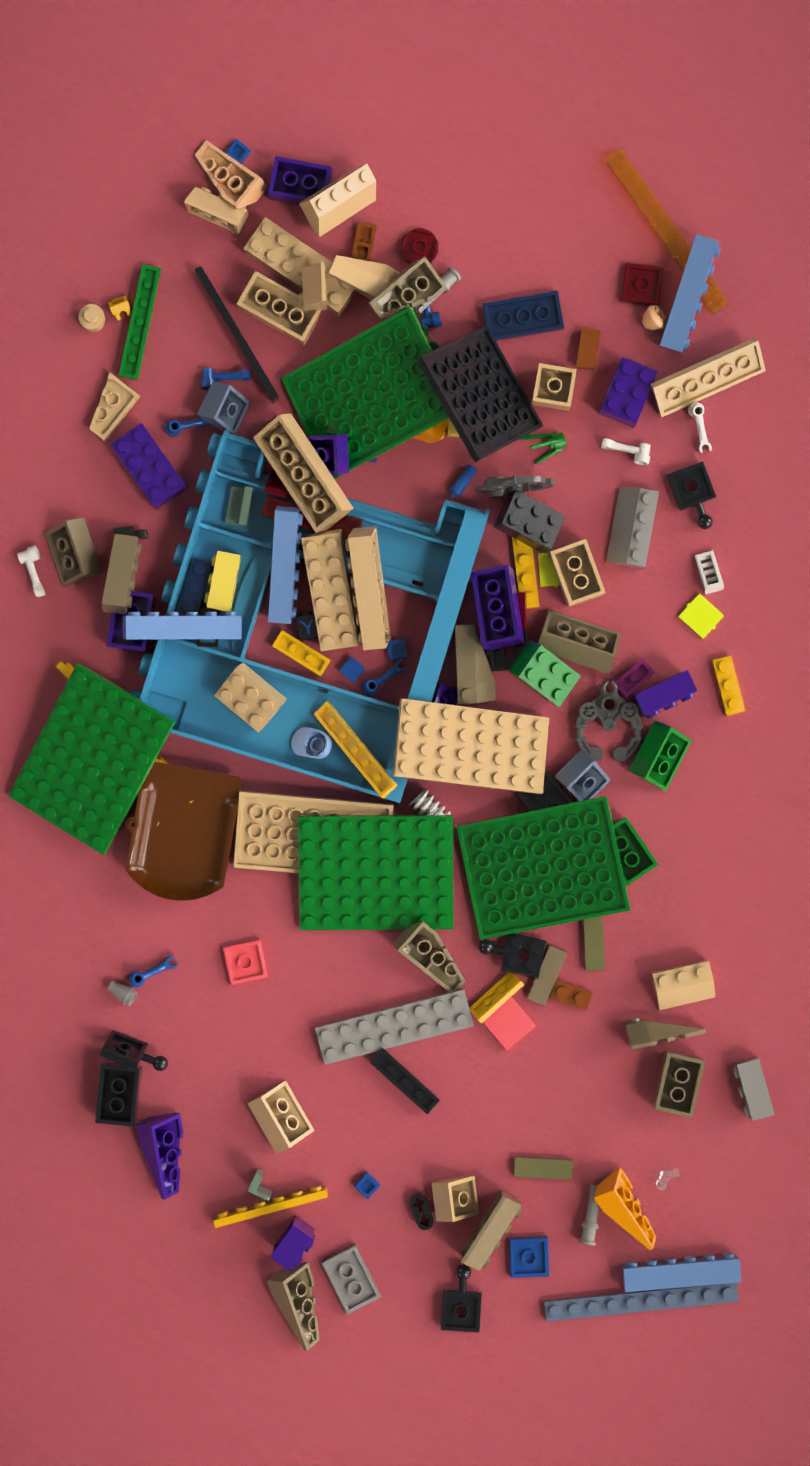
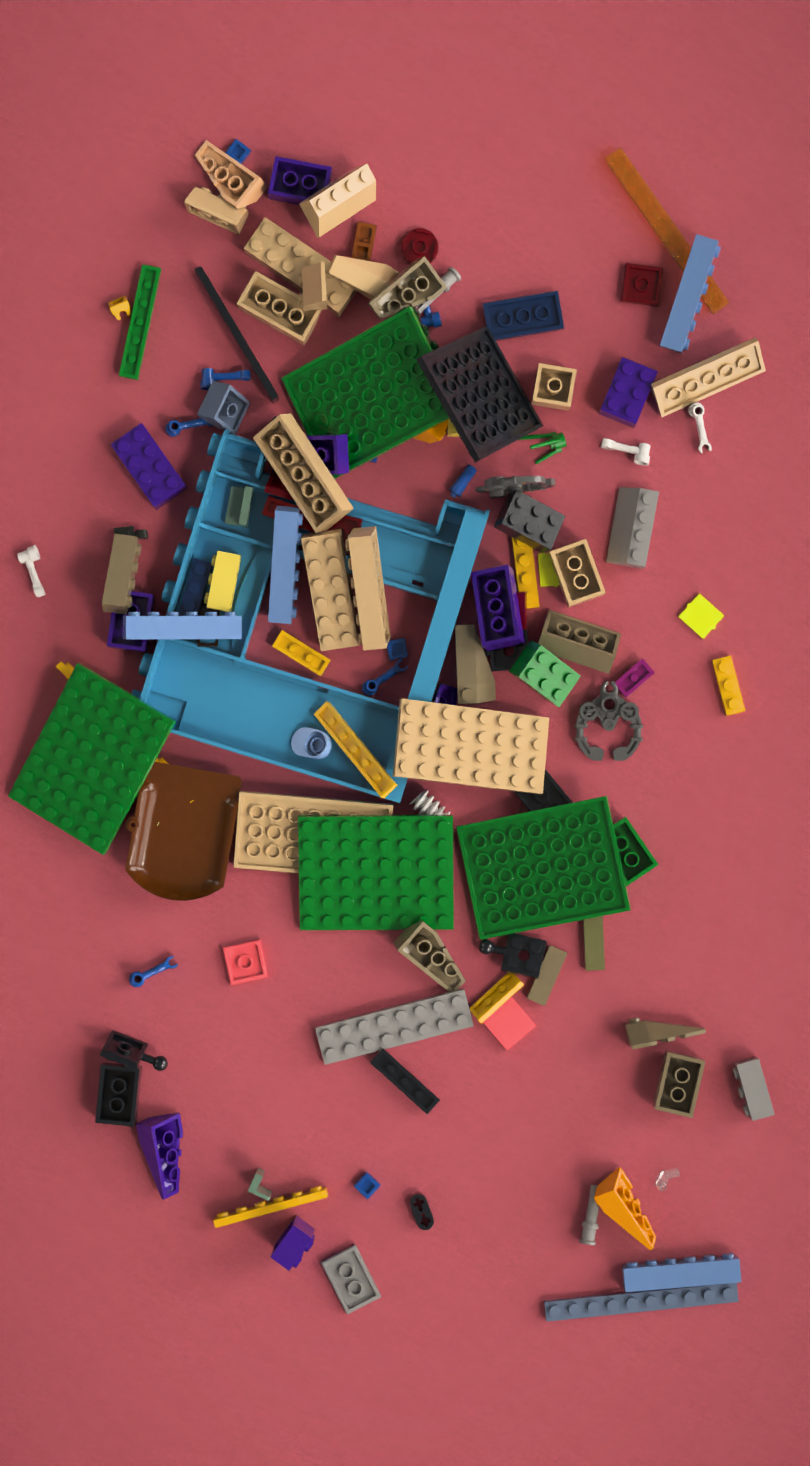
dark tan slope [45,517,102,587] -> none
tan piece [79,304,105,332] -> none
tan wing [89,373,140,441] -> none
light grey cone [107,981,137,1006] -> none
tan brick [214,663,287,733] -> none
tan slope [247,1080,314,1154] -> none
dark tan wedge [267,1262,320,1351] -> none
black brick [296,611,318,641] -> none
blue tile [339,656,366,683] -> none
tan slope [431,1176,479,1222] -> none
black plate [441,1264,482,1332] -> none
slope [460,1190,523,1271] -> none
blue tile [509,1236,549,1278] -> none
olive tile [514,1157,573,1180] -> none
dark orange plate [550,980,593,1011] -> none
sand blue slope [555,749,611,802] -> none
dark orange slope [575,328,601,371] -> none
green slope [629,720,692,791] -> none
dark purple brick [632,670,698,719] -> none
light nougat cone [642,305,667,330] -> none
tan slope [650,960,715,1010] -> none
black plate [667,461,717,530] -> none
white slope [695,550,724,594] -> none

